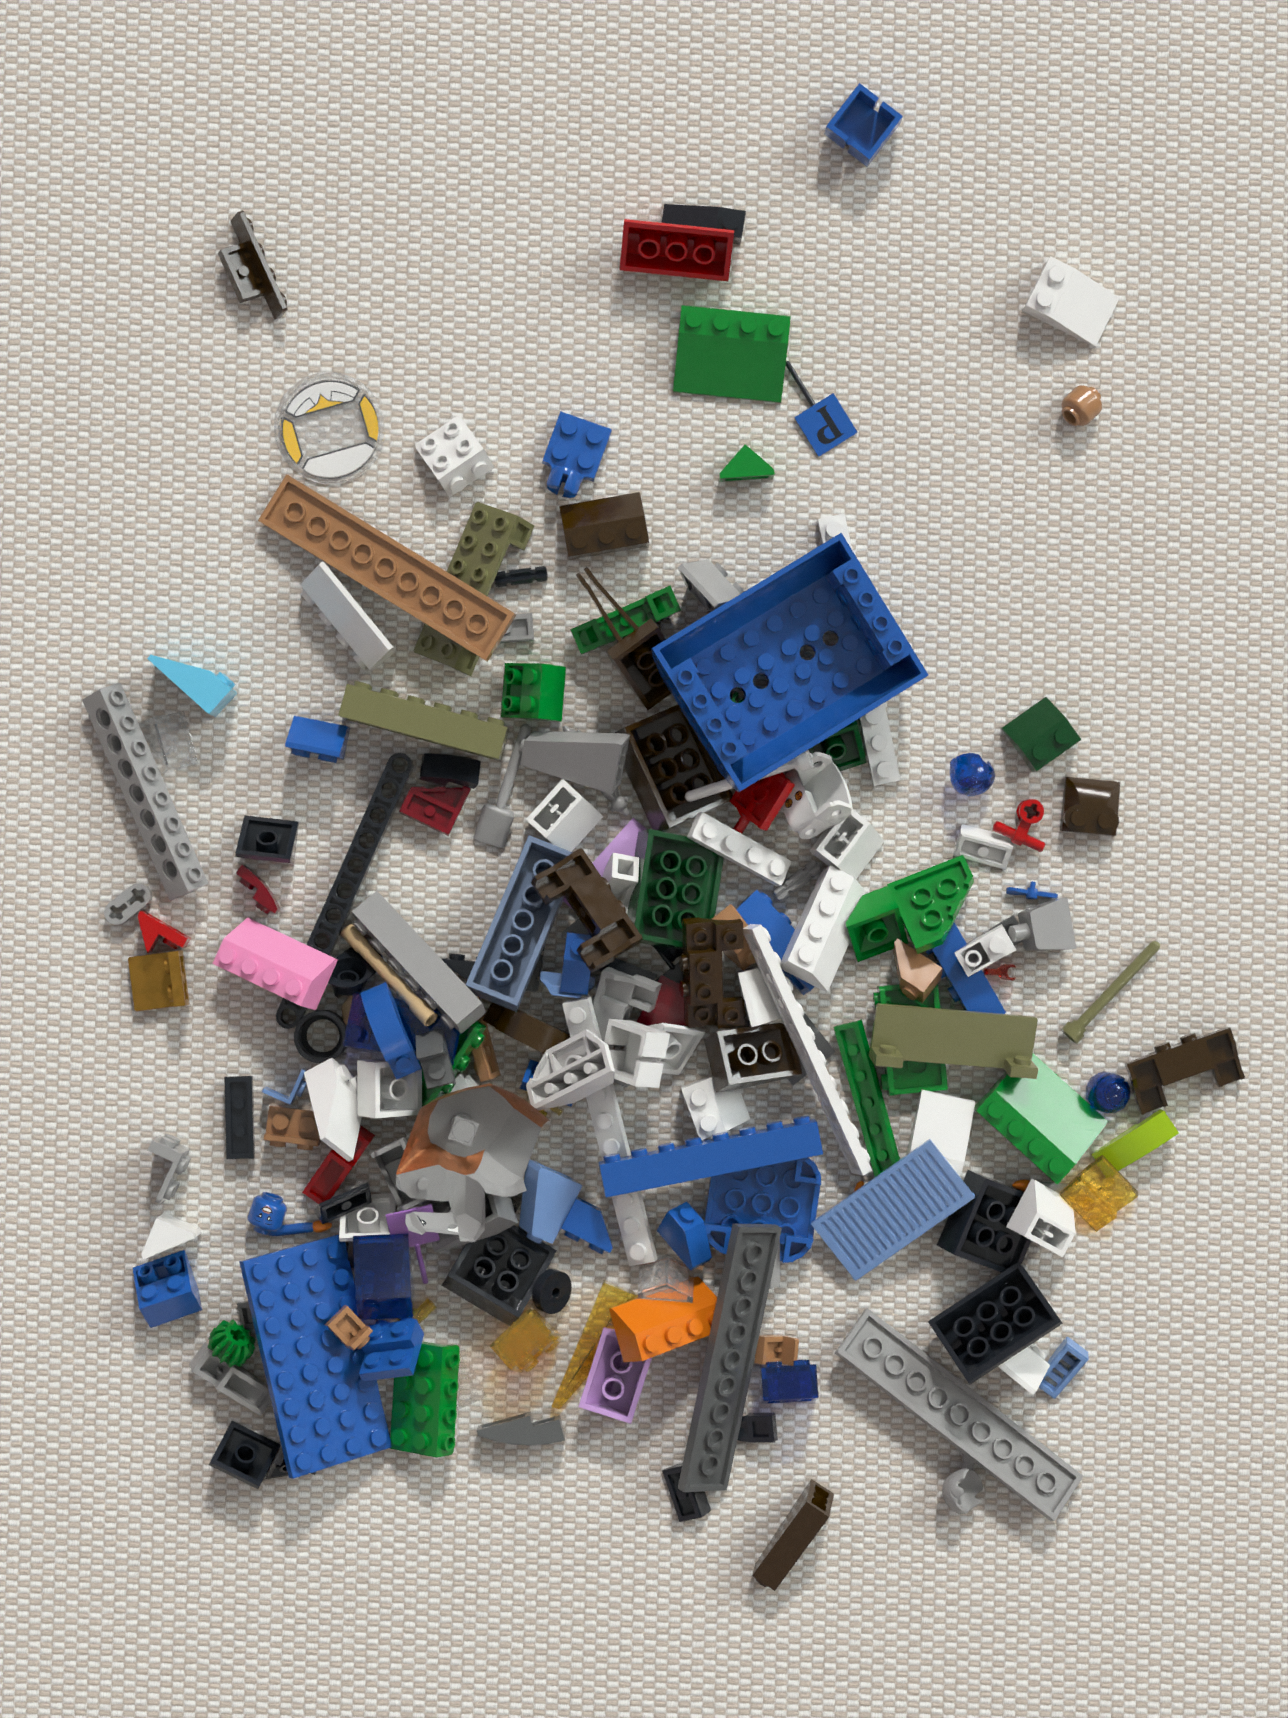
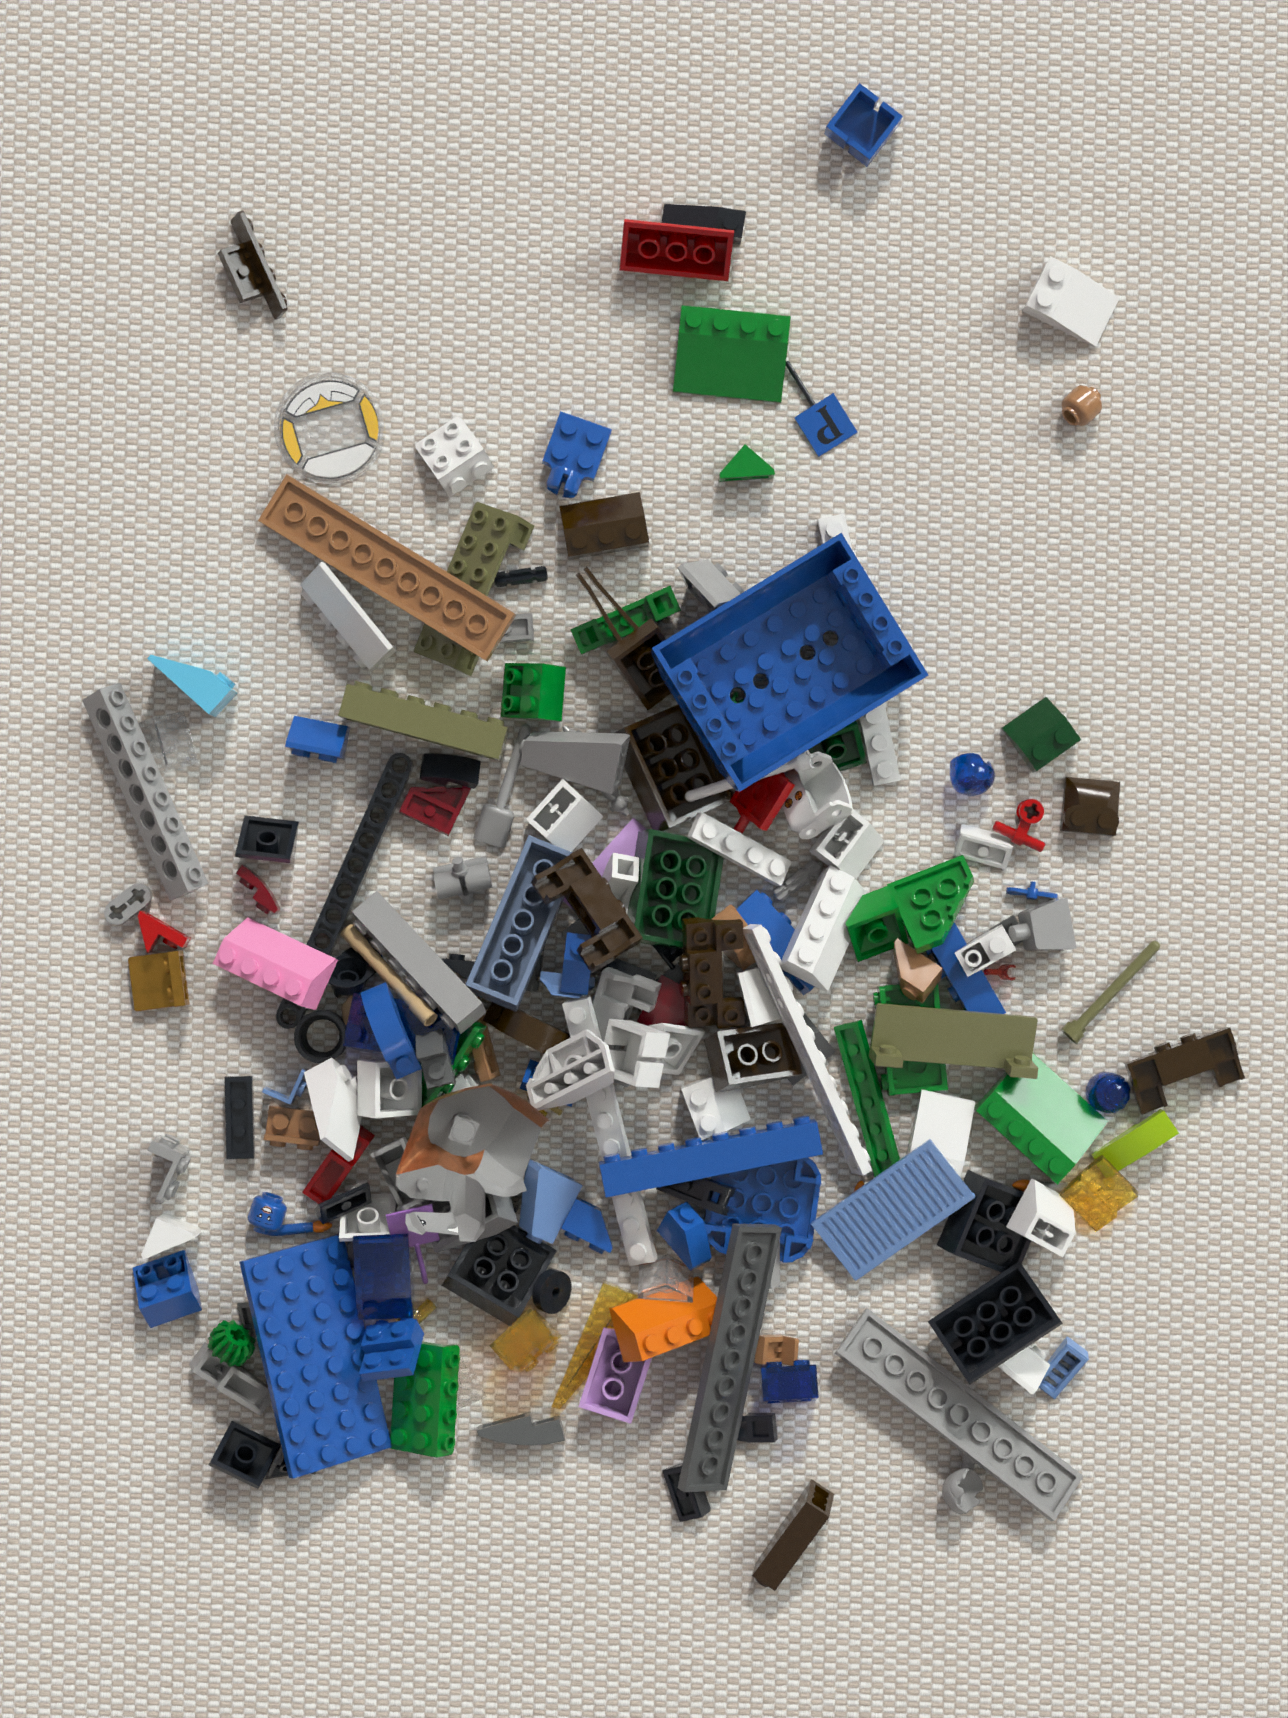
medium nougat bracket [325,1305,373,1350] -> none
none -> light grey pin [433,856,493,905]
none -> black plate [656,1178,736,1215]

